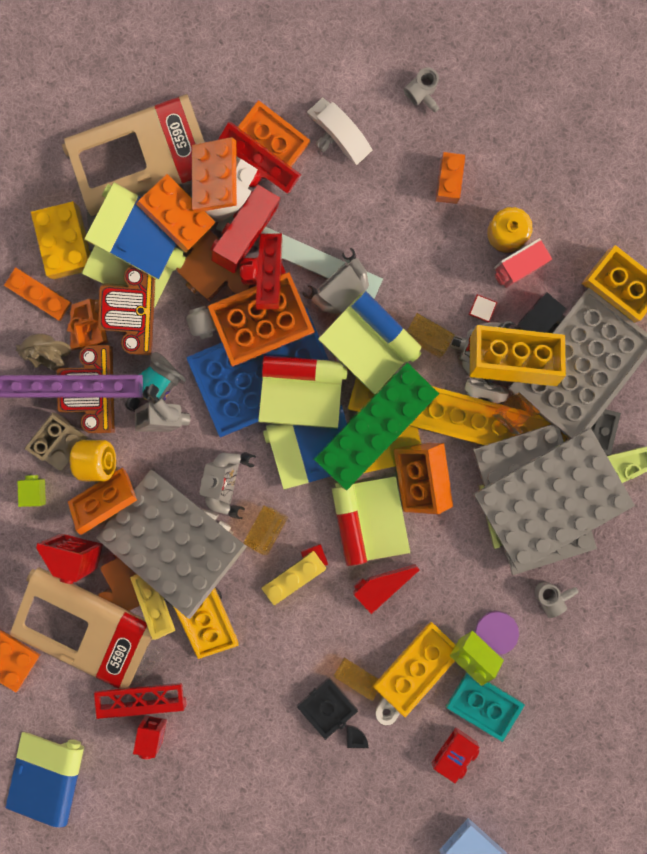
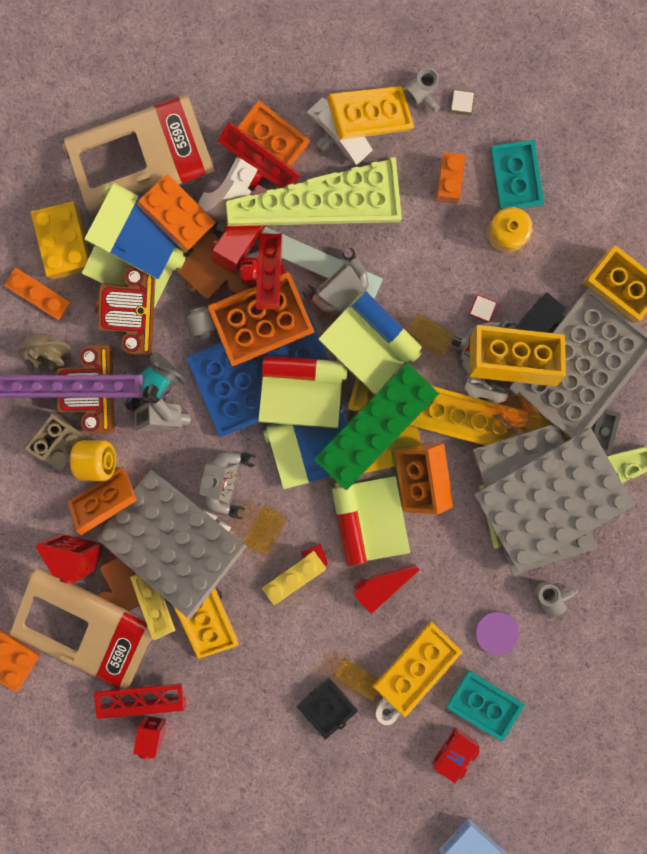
blue door [5,732,84,828] -> none
lime brick [17,475,46,507] -> none
orange slope [67,299,108,351] -> none
orange plate [192,137,237,212] -> none
black tile [347,725,369,748] -> none
lime brick [450,630,504,686] -> none
coral piece [494,238,552,288] -> none
none -> yellowish green wing [225,157,402,226]
none -> yellow tile [326,86,414,140]
none -> white tile [450,89,475,116]
none -> teal plate [490,139,544,211]

